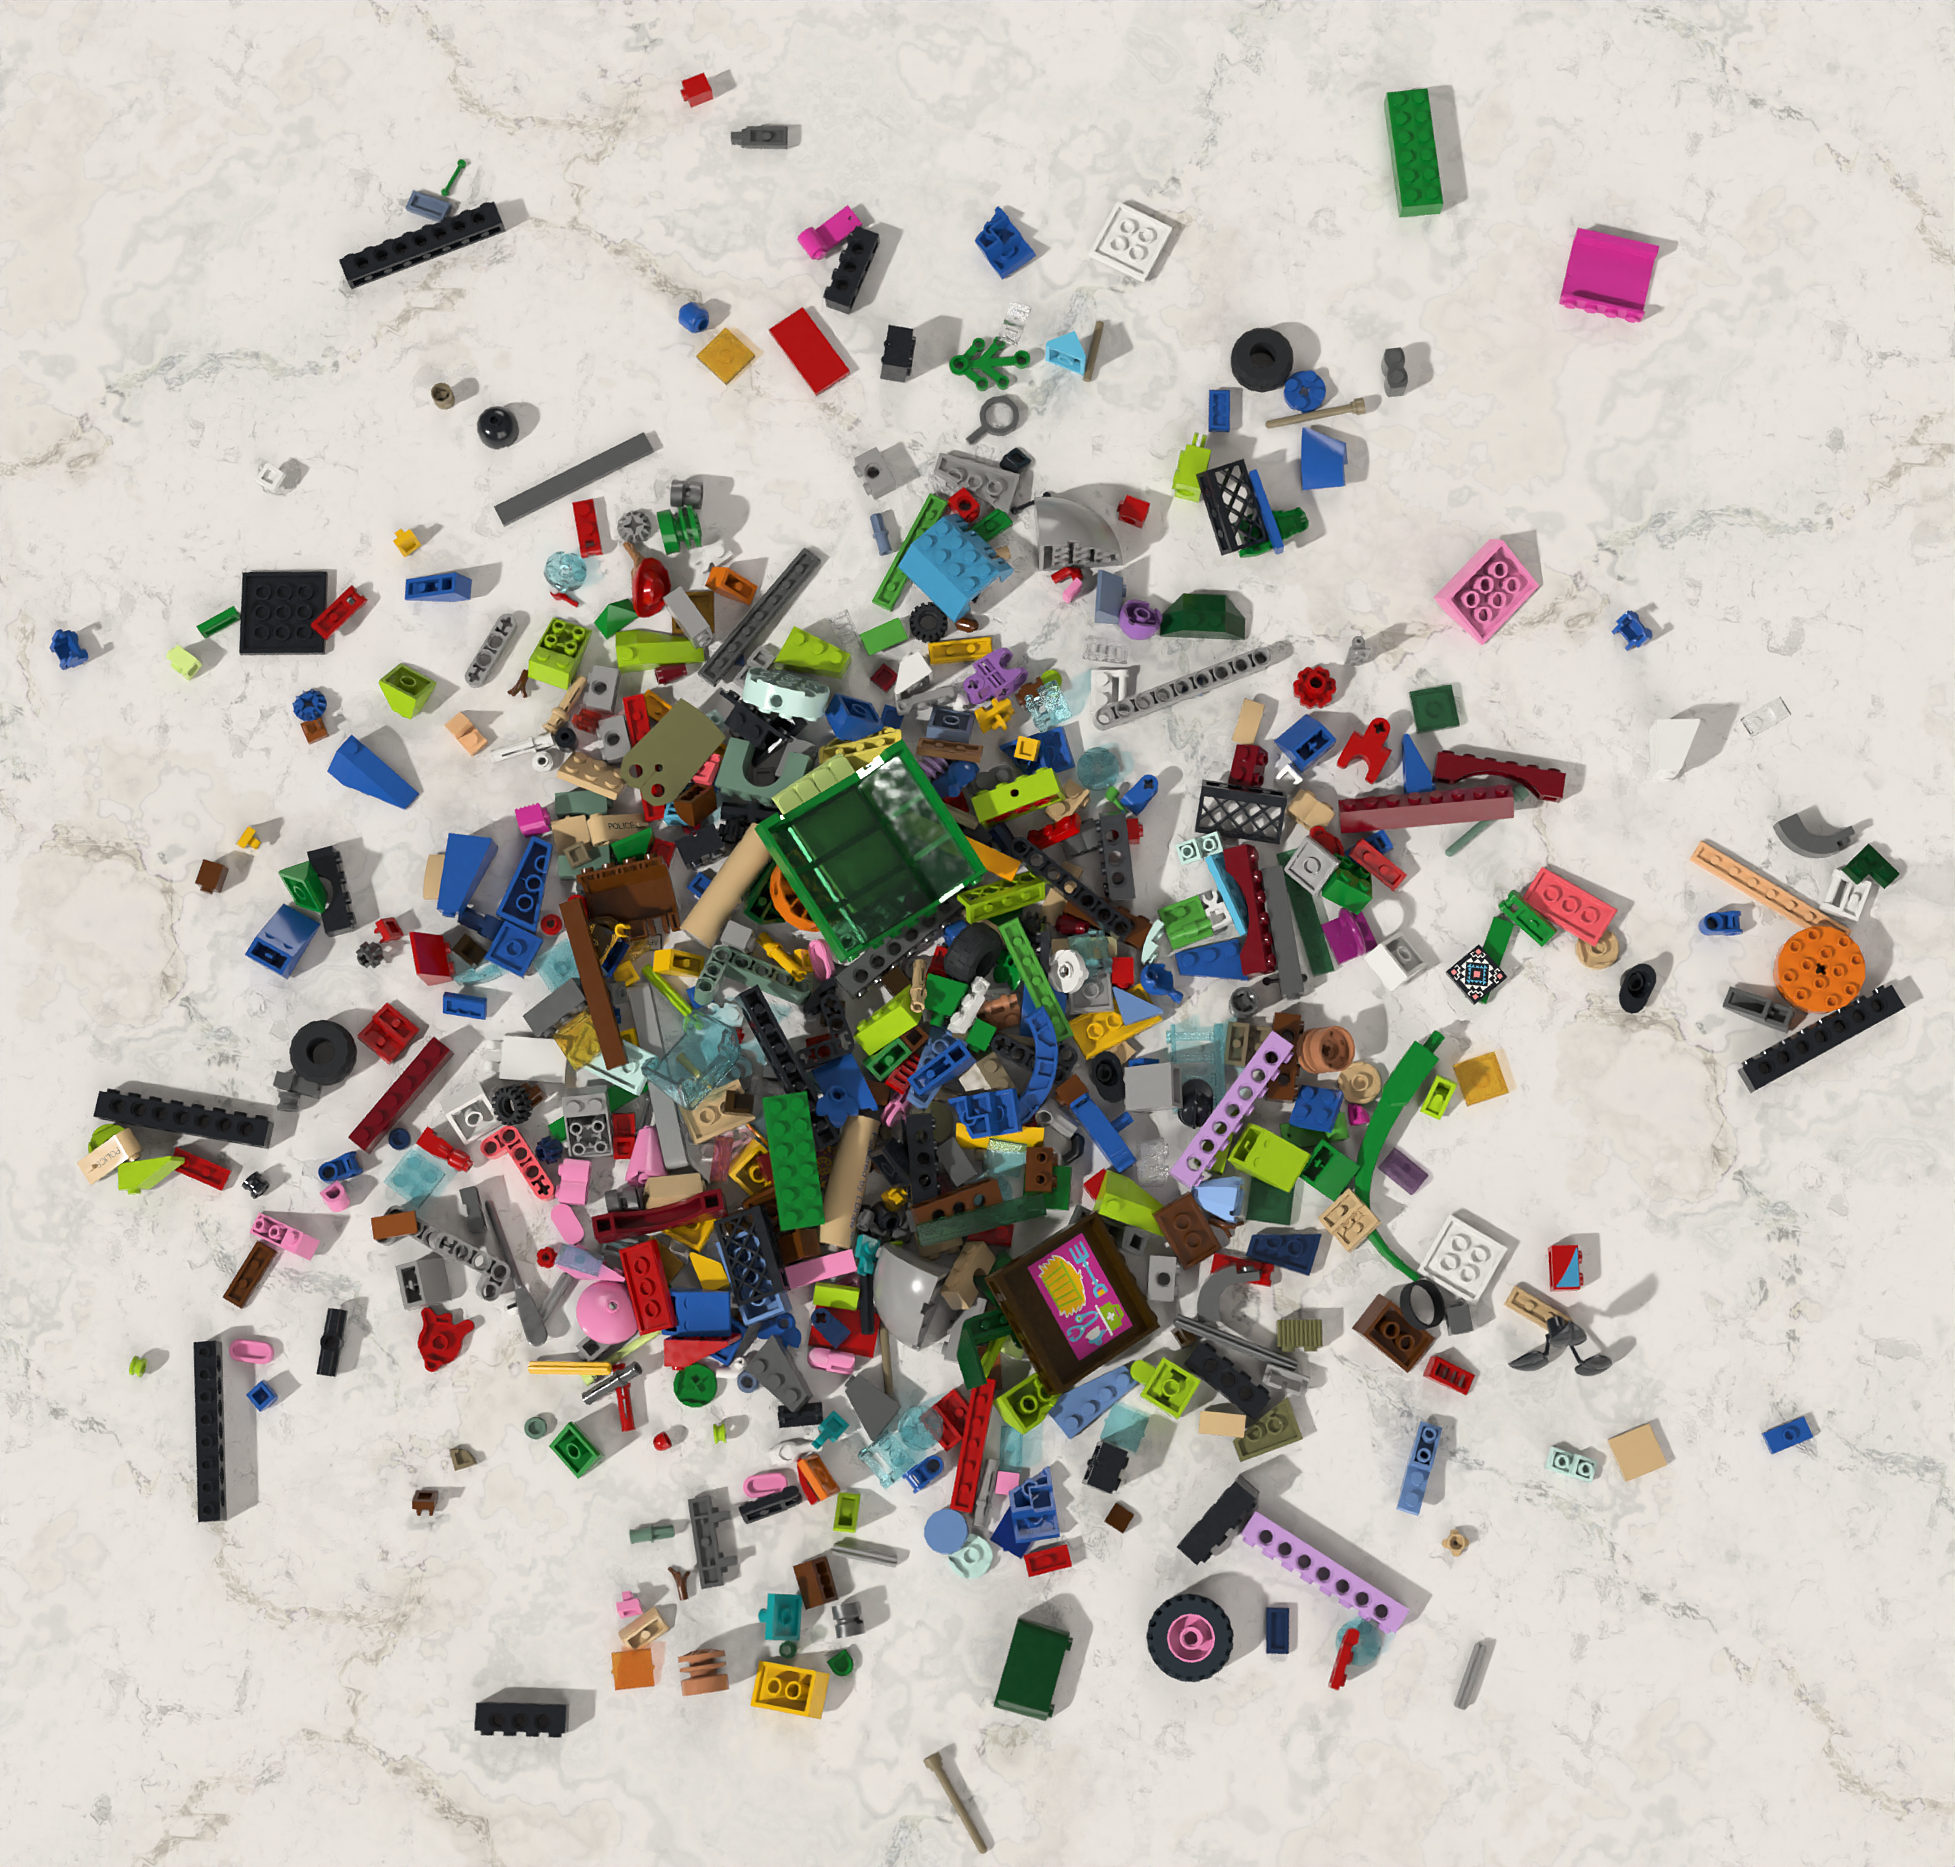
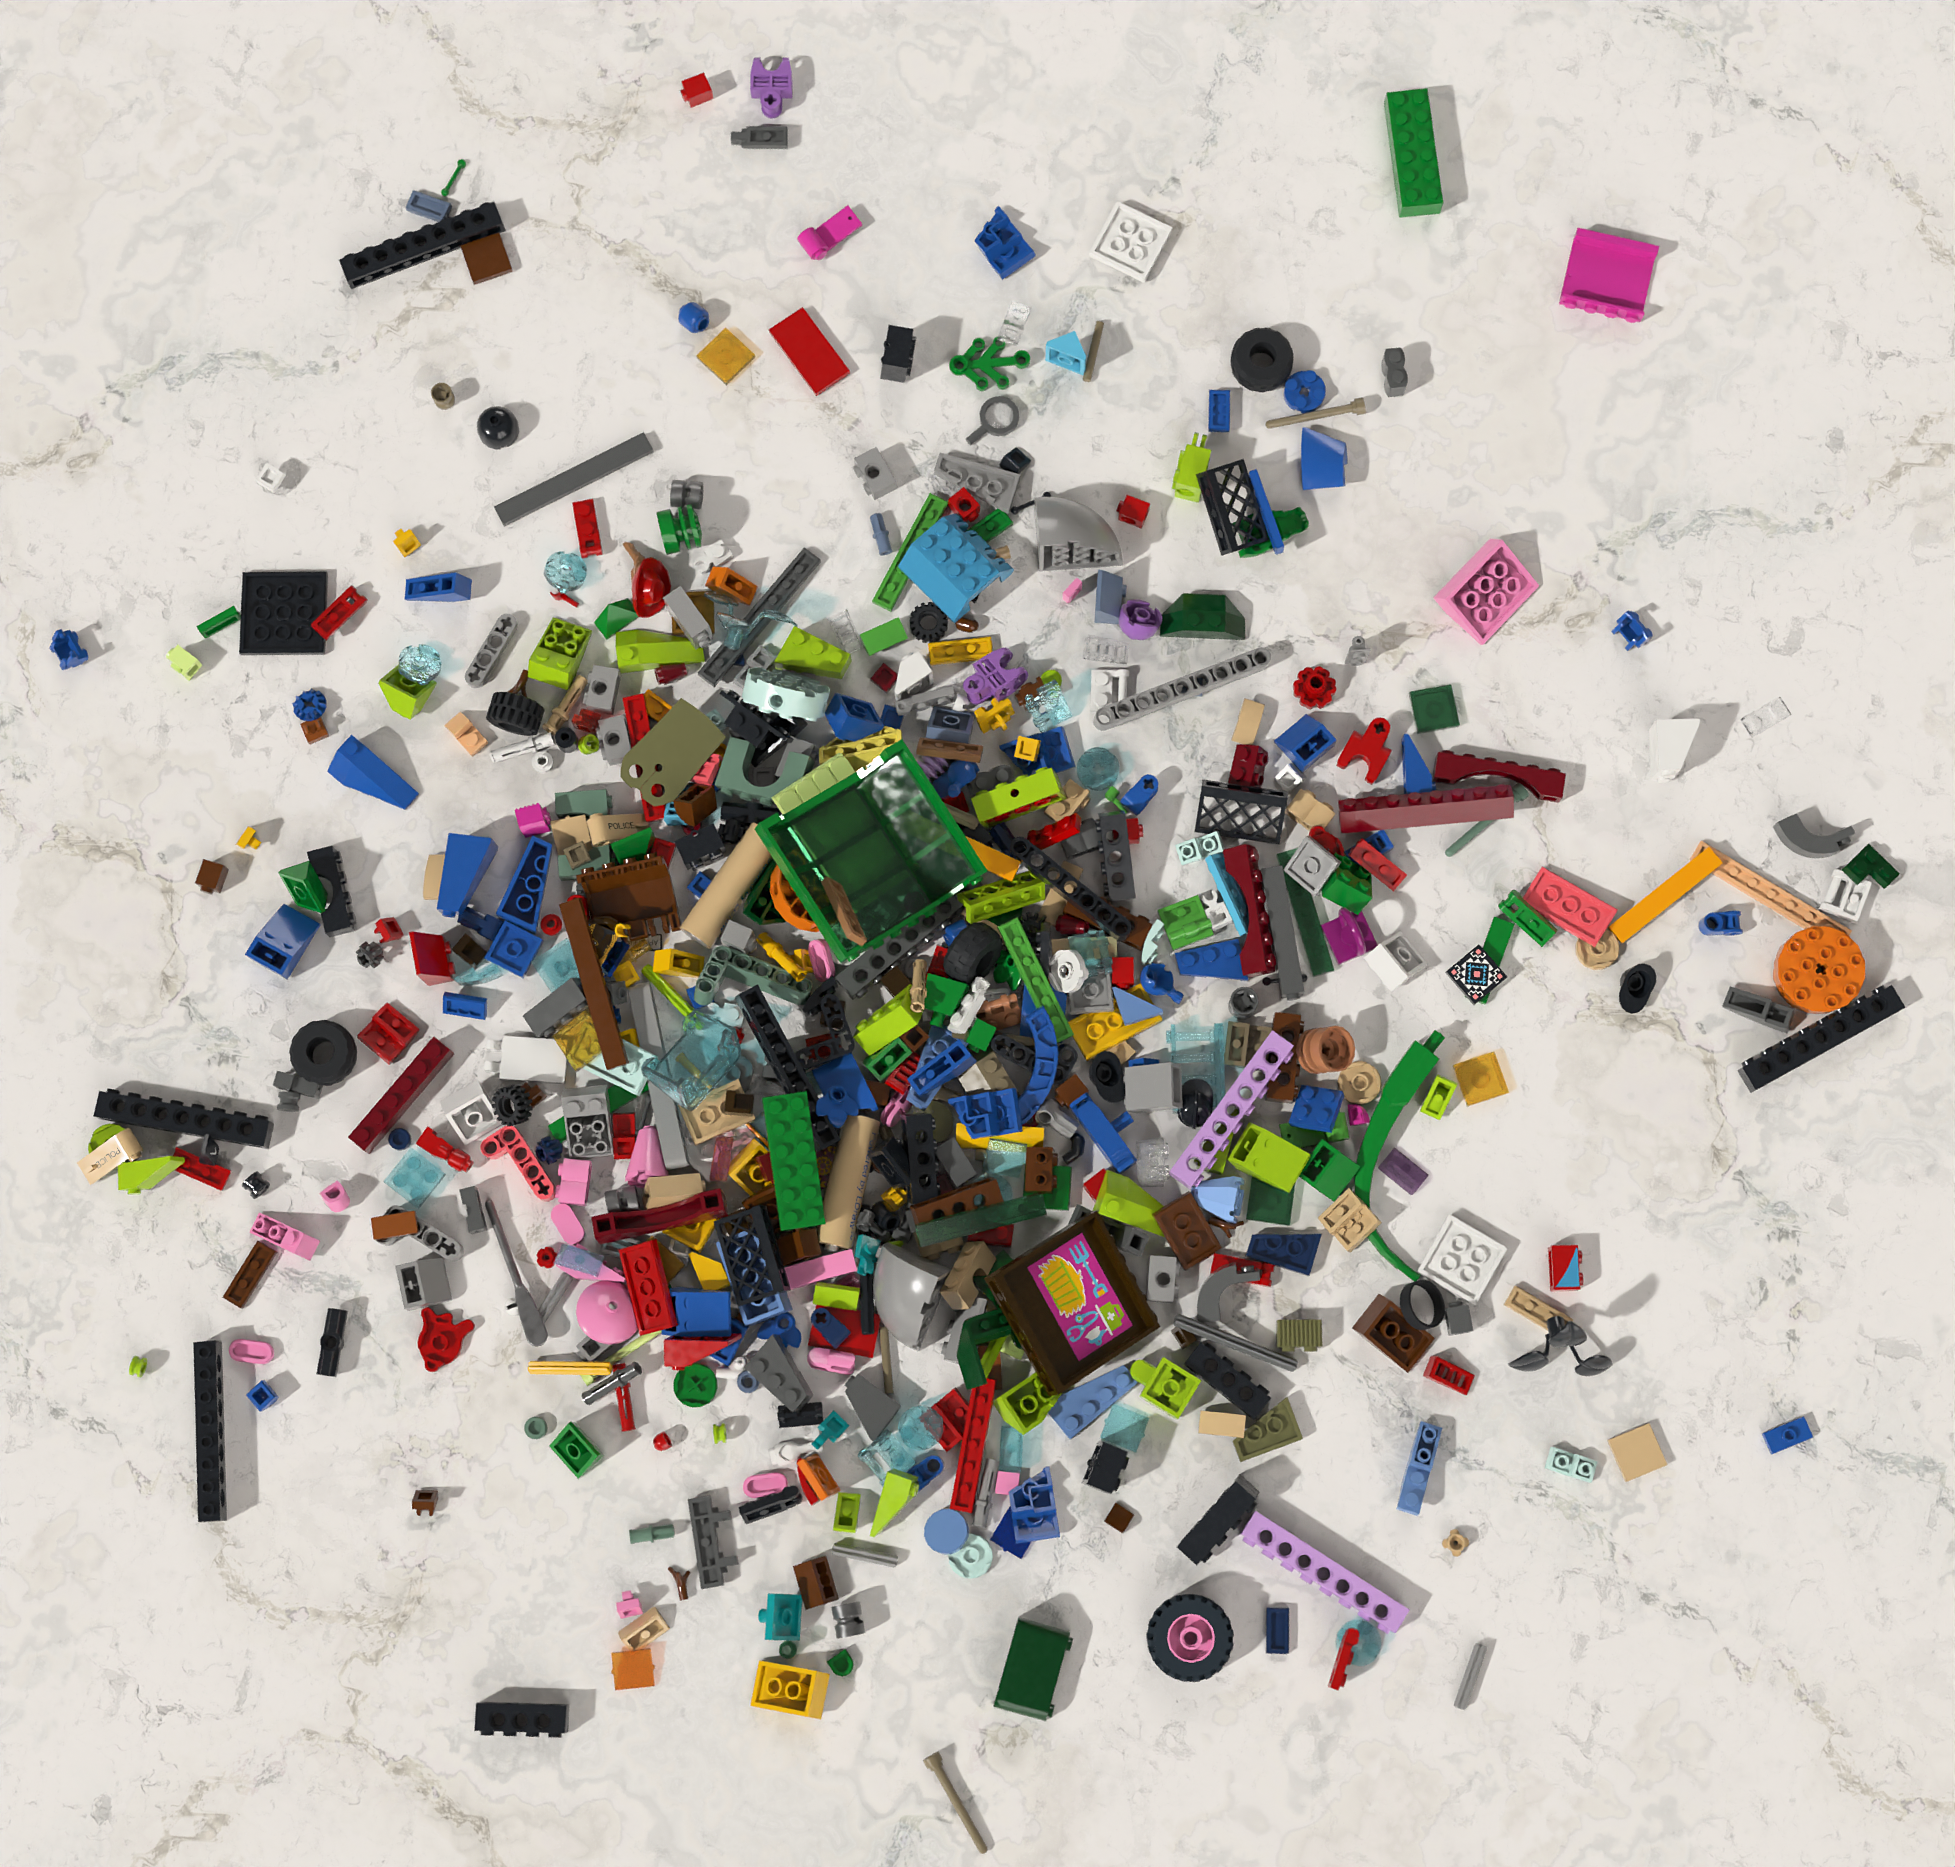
blue piece [318,1151,363,1185] -> none
light grey beam [429,1230,511,1302] -> none
dark tan tile [449,1448,477,1471] -> none
tan plate [556,751,632,801] -> none
light grey gear [617,510,651,544] -> none
nougat wheel [678,1648,730,1696] -> none
black brick [823,226,880,315] -> none
red plate [1023,1544,1072,1577] -> none
red arm [1051,566,1084,584] -> none
light grey hinge [1262,1363,1310,1397] -> none
none -> black slope [199,1134,219,1166]
none -> clear light blue plate [398,644,442,685]
none -> reddish brown tile [460,233,513,285]
none -> black tyre [486,692,545,736]
none -> lime bush [578,734,600,755]
none -> clear light blue plant [703,592,798,650]
none -> medium lavender piece [750,57,793,119]
none -> medium nougat tile [821,877,867,946]
none -> lime slope [870,1468,919,1537]
none -> light orange tile [1608,847,1723,944]

